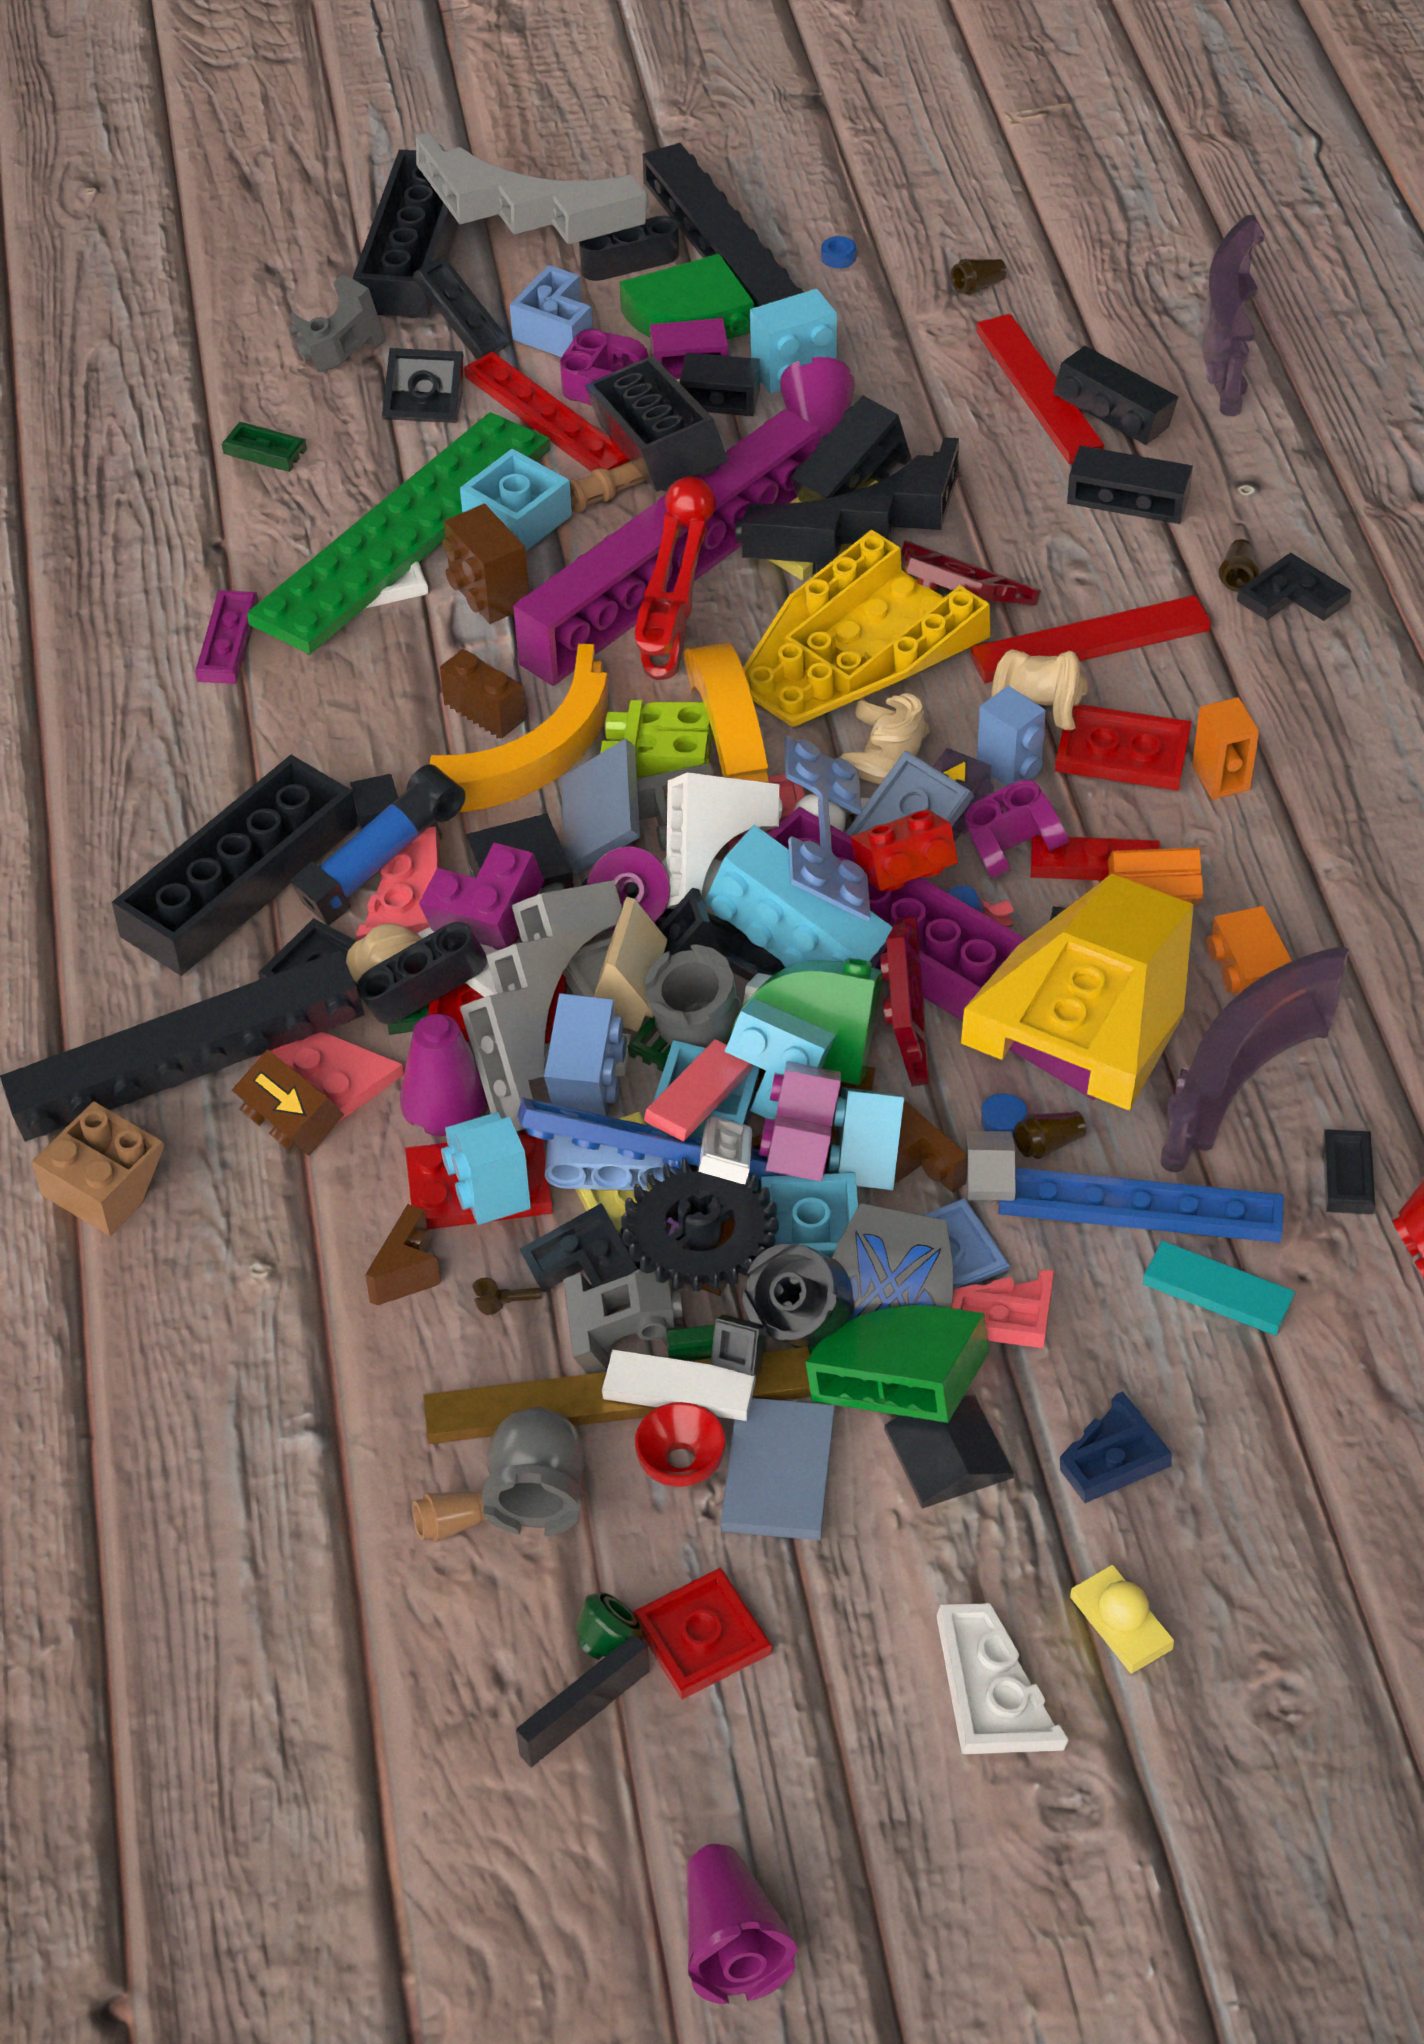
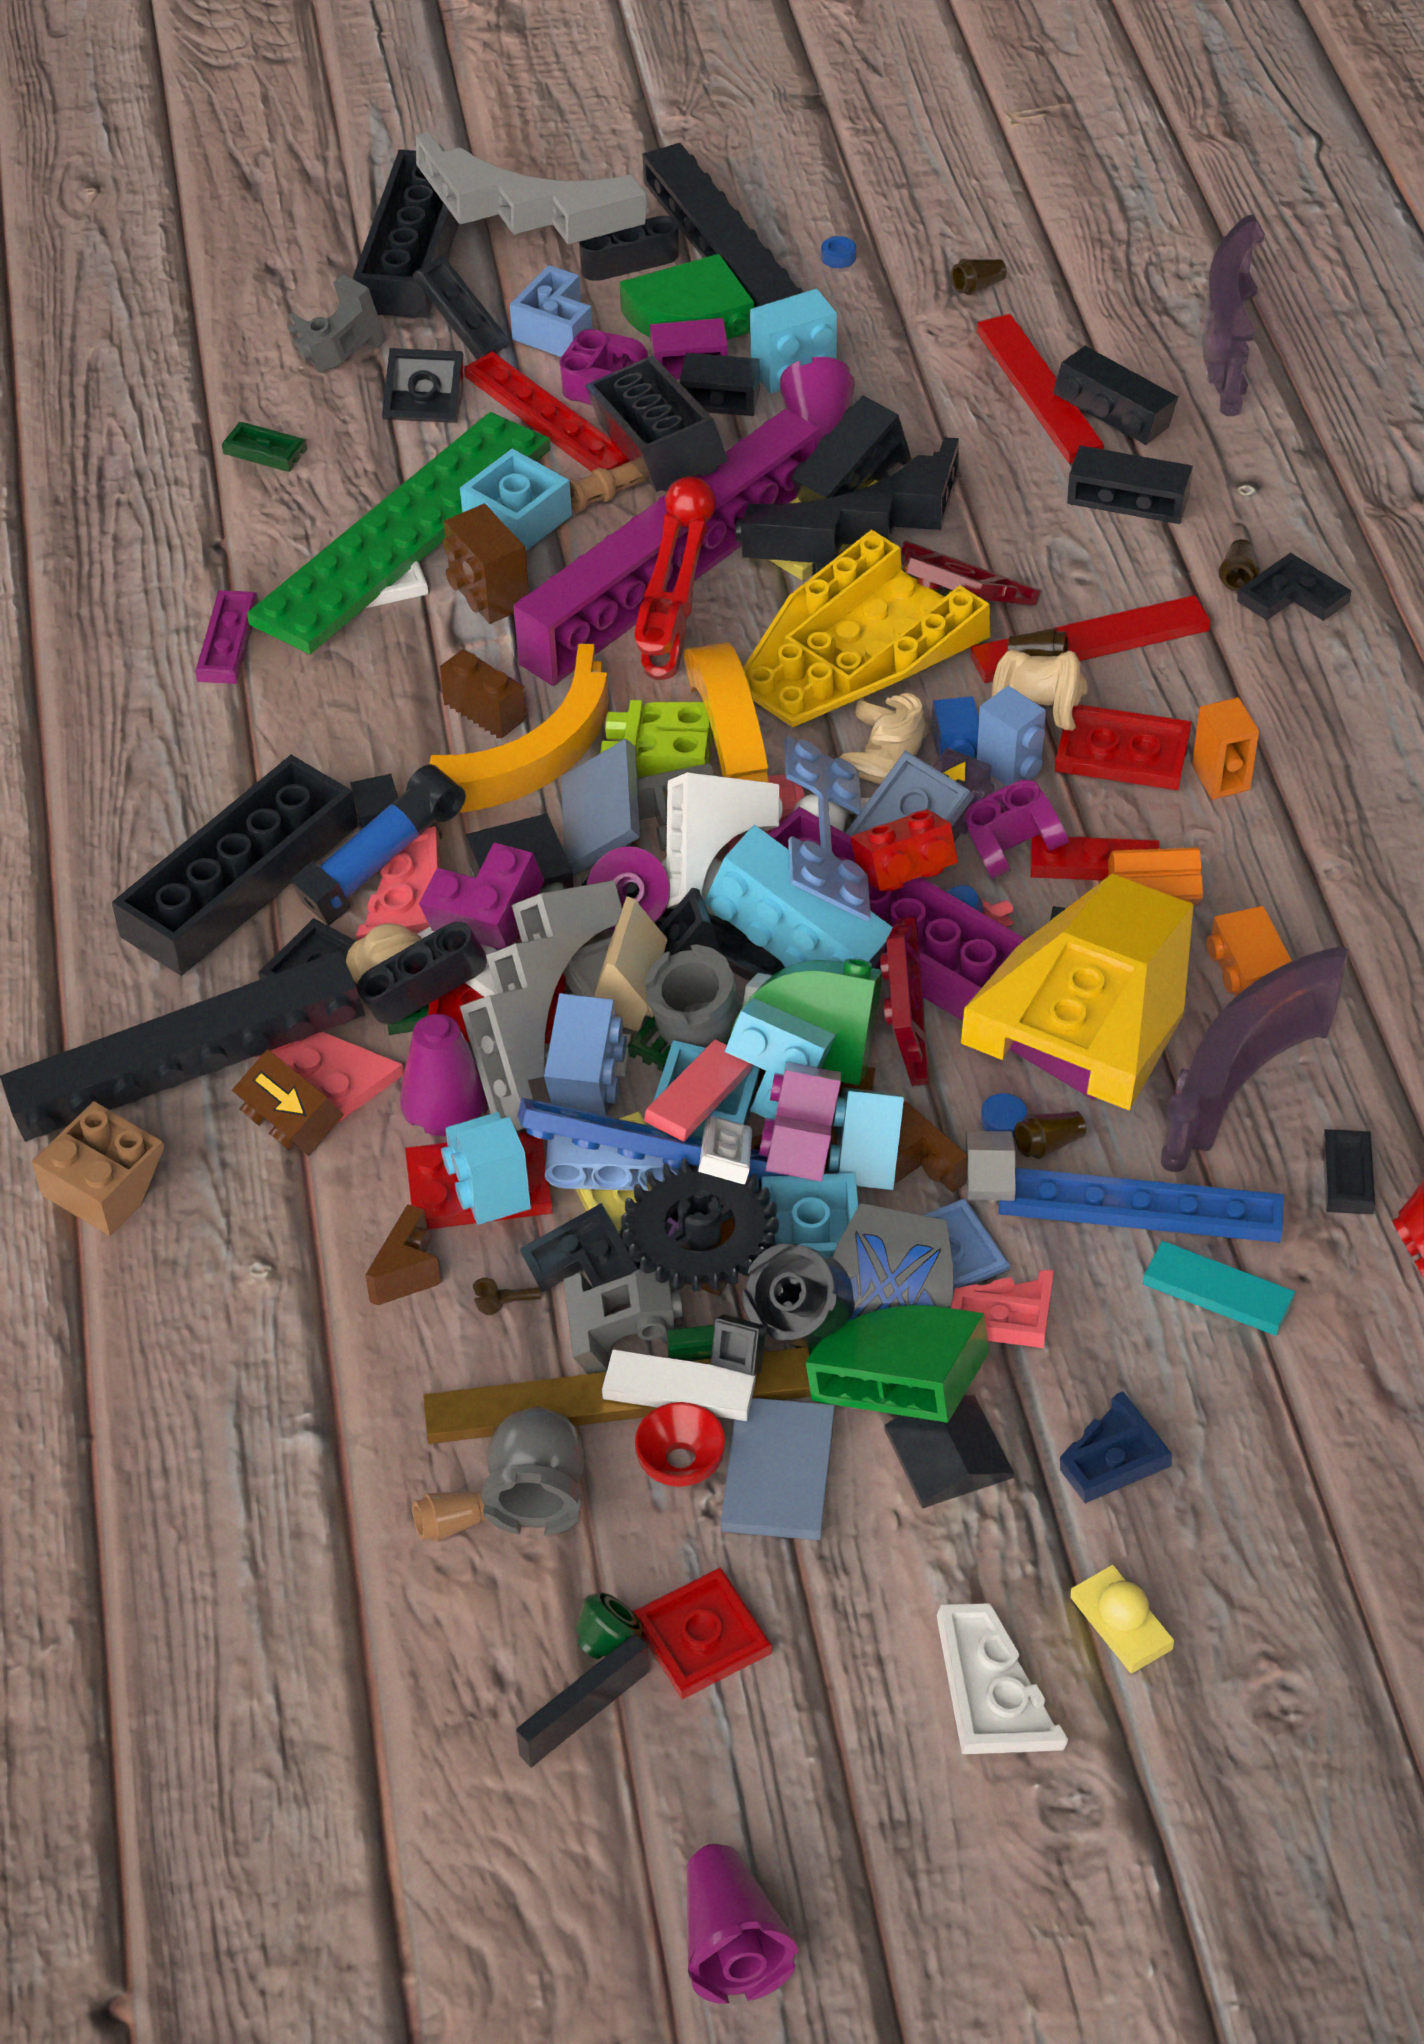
none -> blue brick [931,696,979,764]
none -> dark brown cone [1008,628,1069,657]

